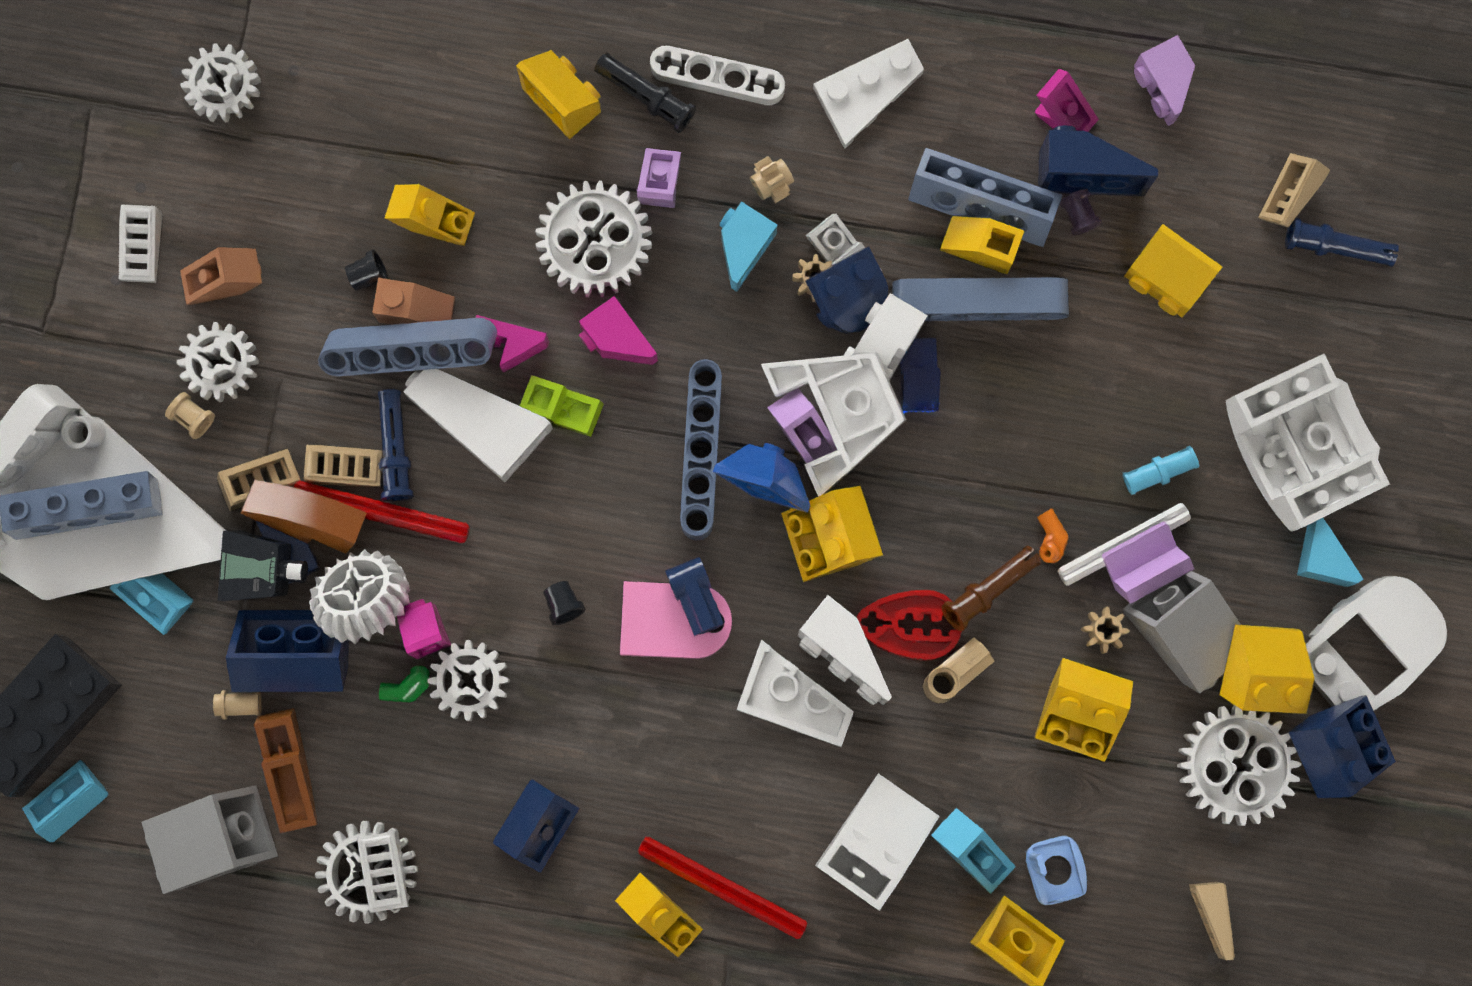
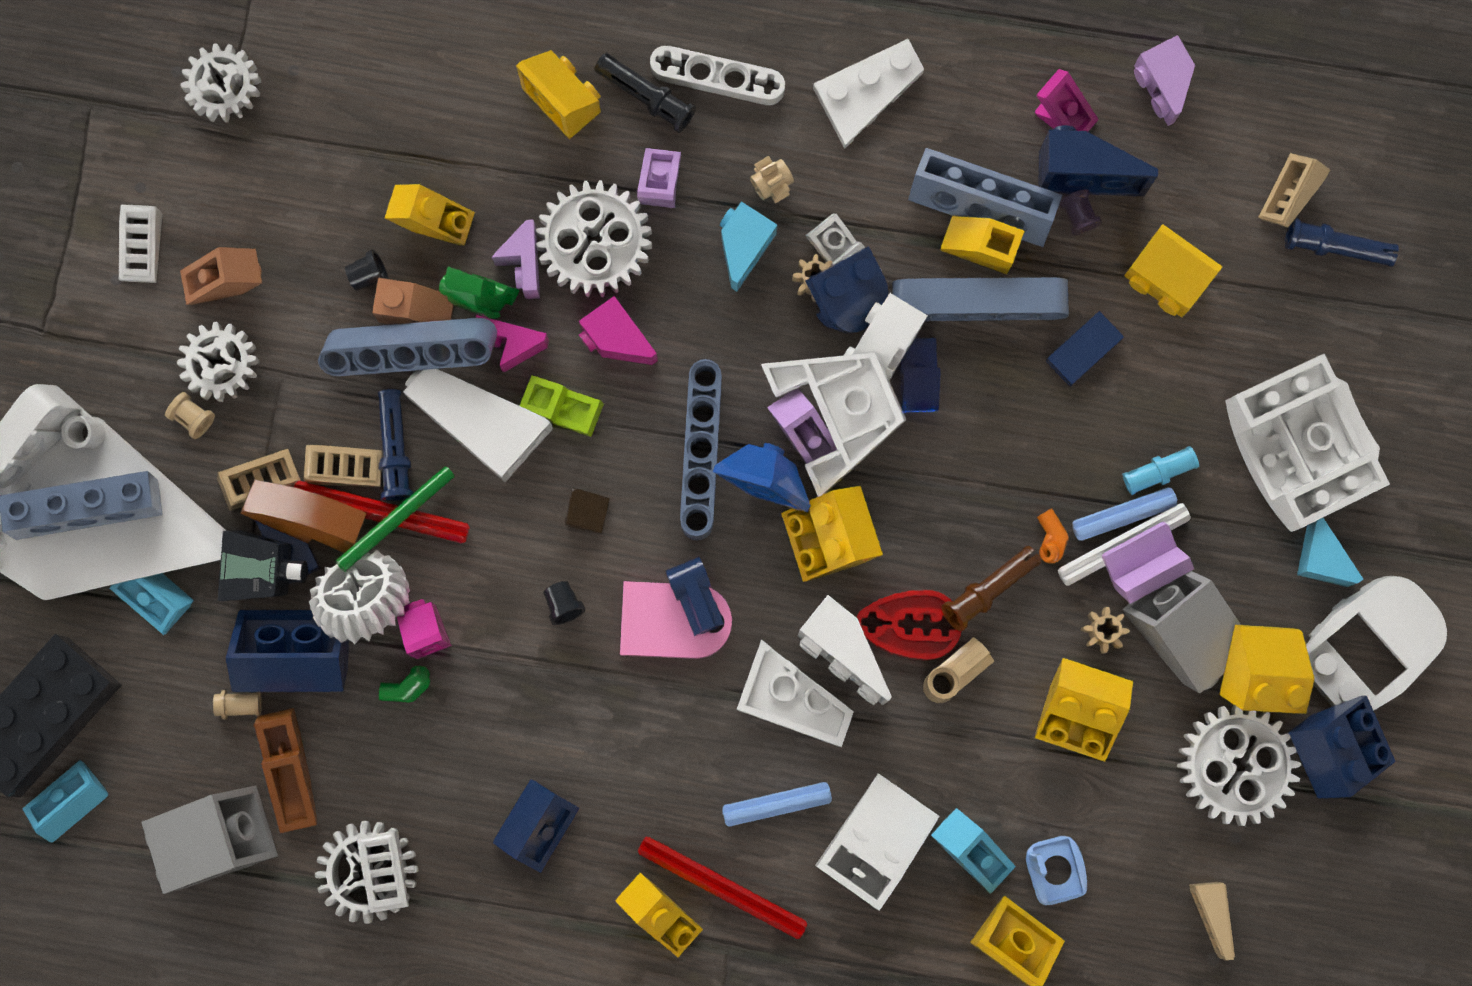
white gear [428,640,510,721] -> none
none -> green piece [335,466,455,572]
none -> green cylinder [439,267,520,319]
none -> lavender slope [492,220,540,299]
none -> dark brown slope [565,488,610,534]
none -> light blue axle [722,782,832,826]
none -> dark blue tile [1046,311,1124,387]
none -> light blue axle [1072,488,1177,541]

